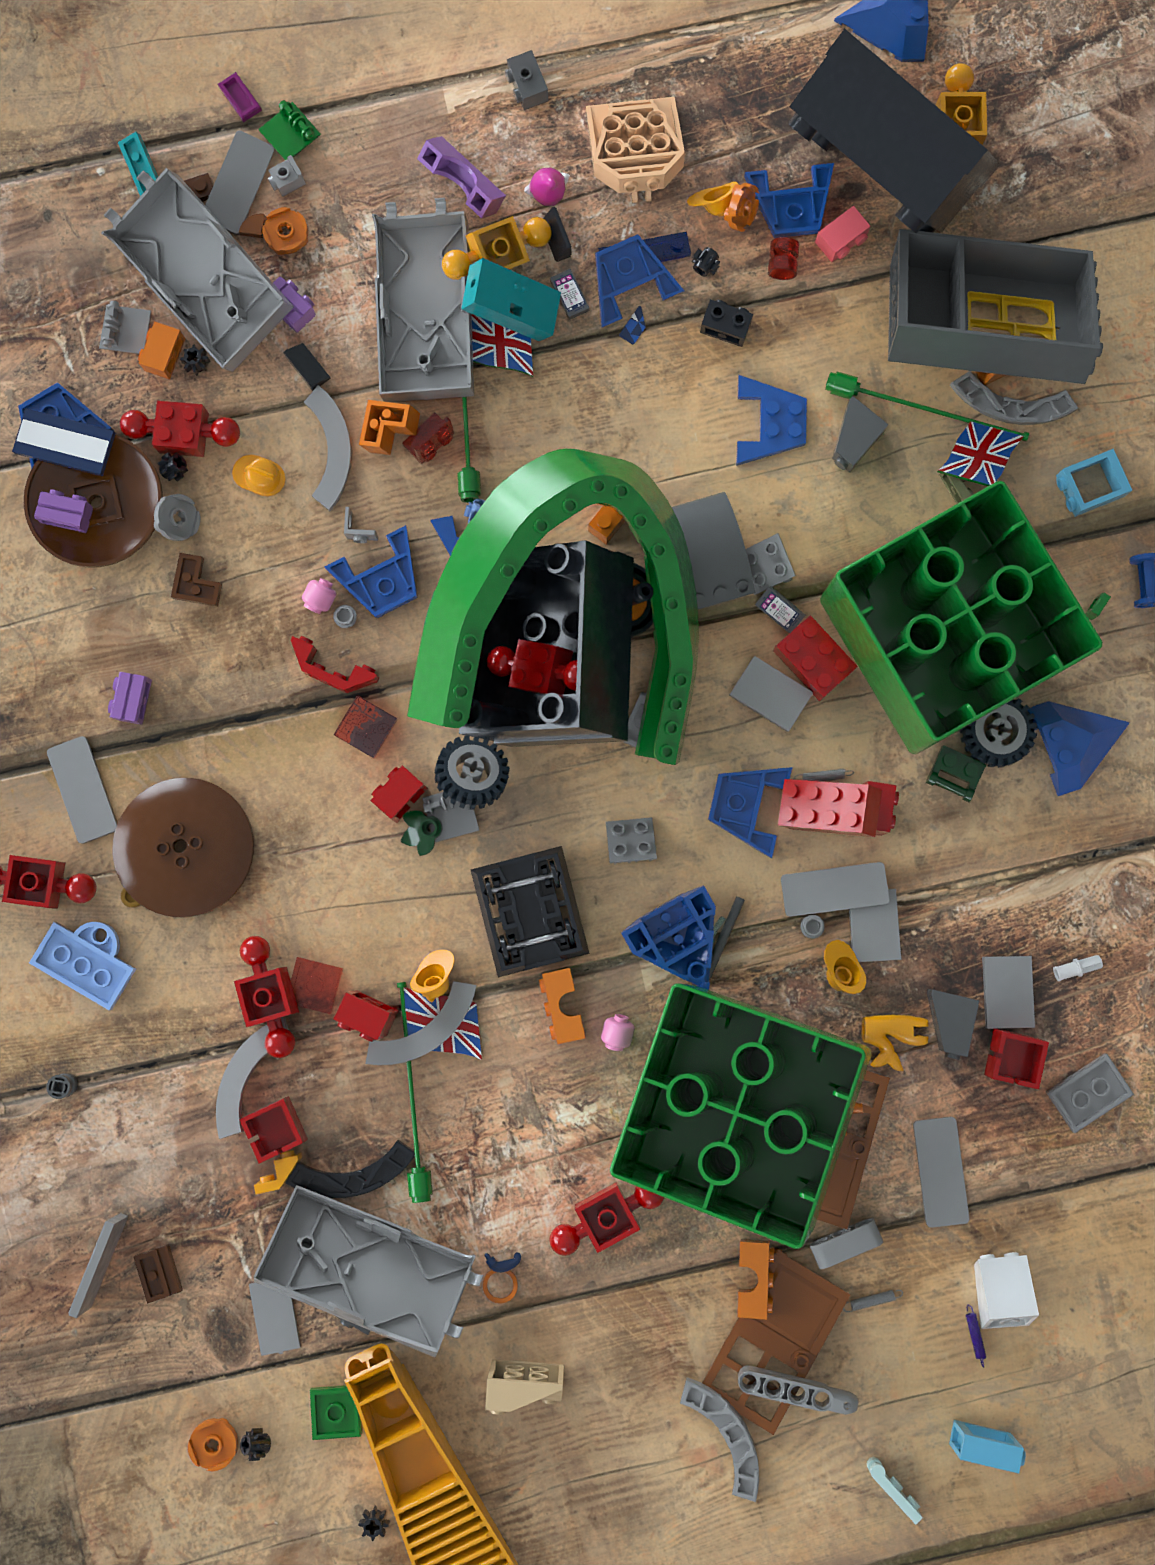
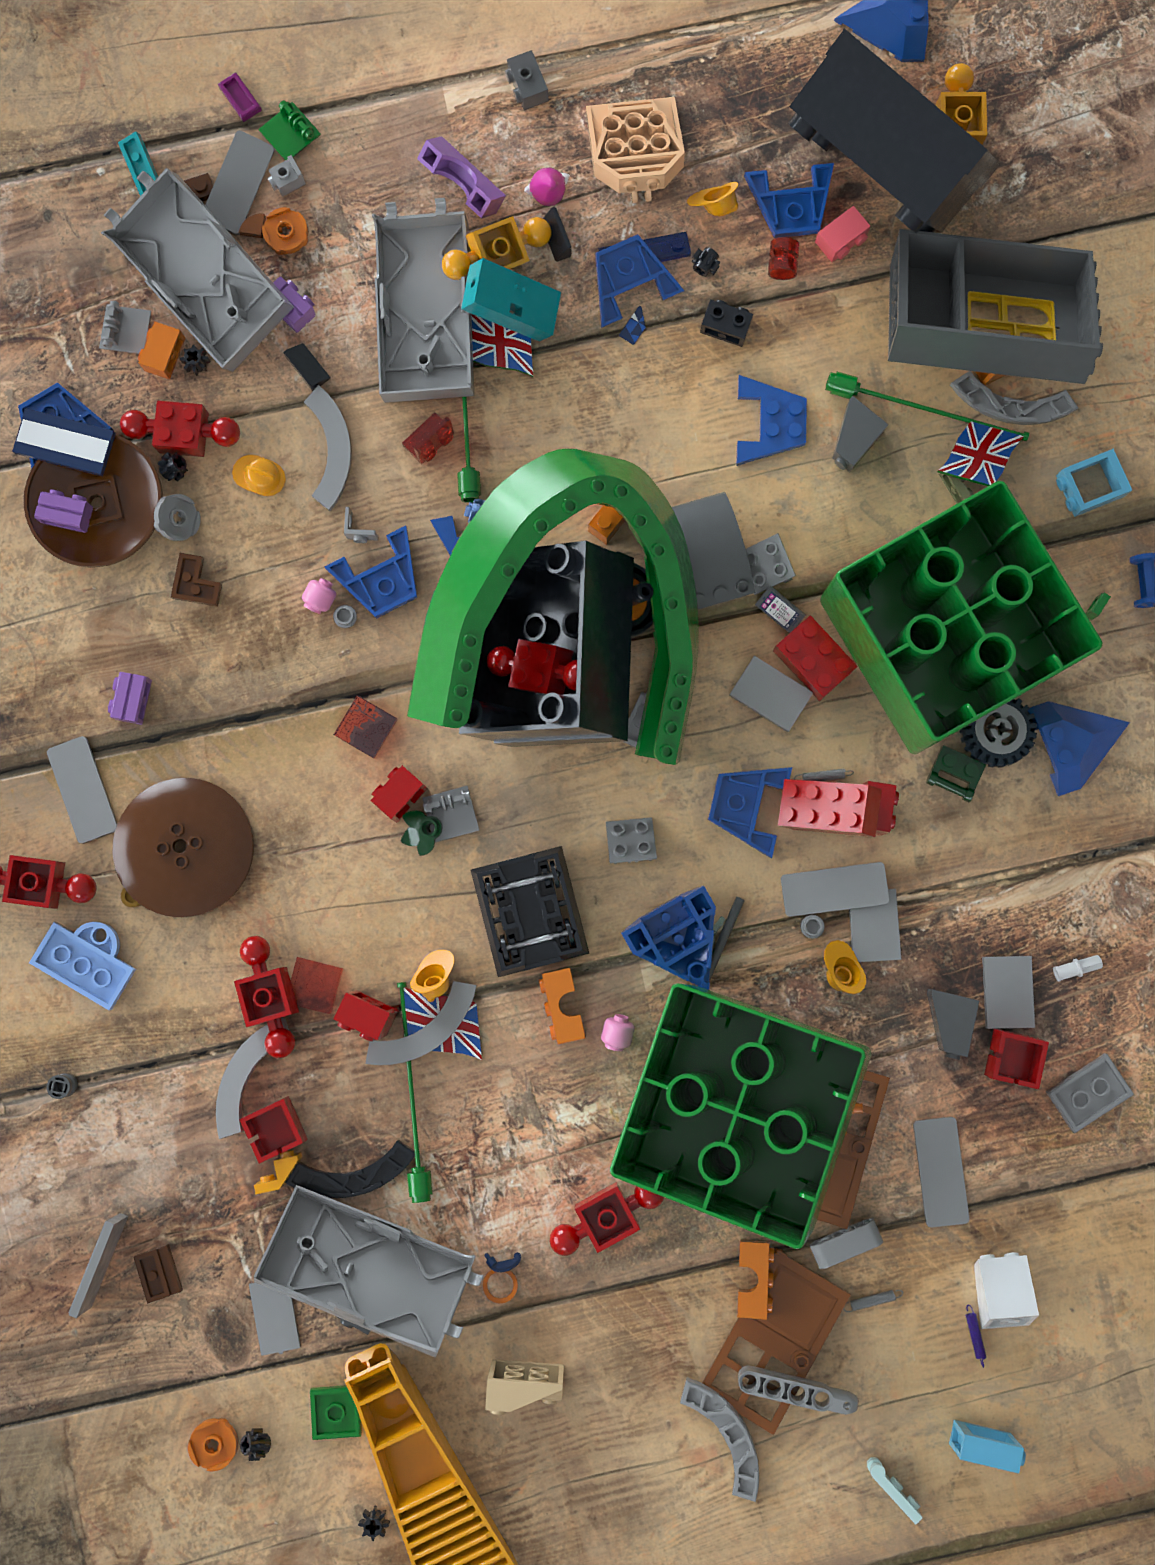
red slope [291,636,379,693] -> none
orange brick [359,400,420,455] -> none
wheel [434,735,510,810] -> none
tile [550,269,590,320] -> none
orange plate [724,183,759,232] -> none
light orange piece [861,1015,929,1072] -> none

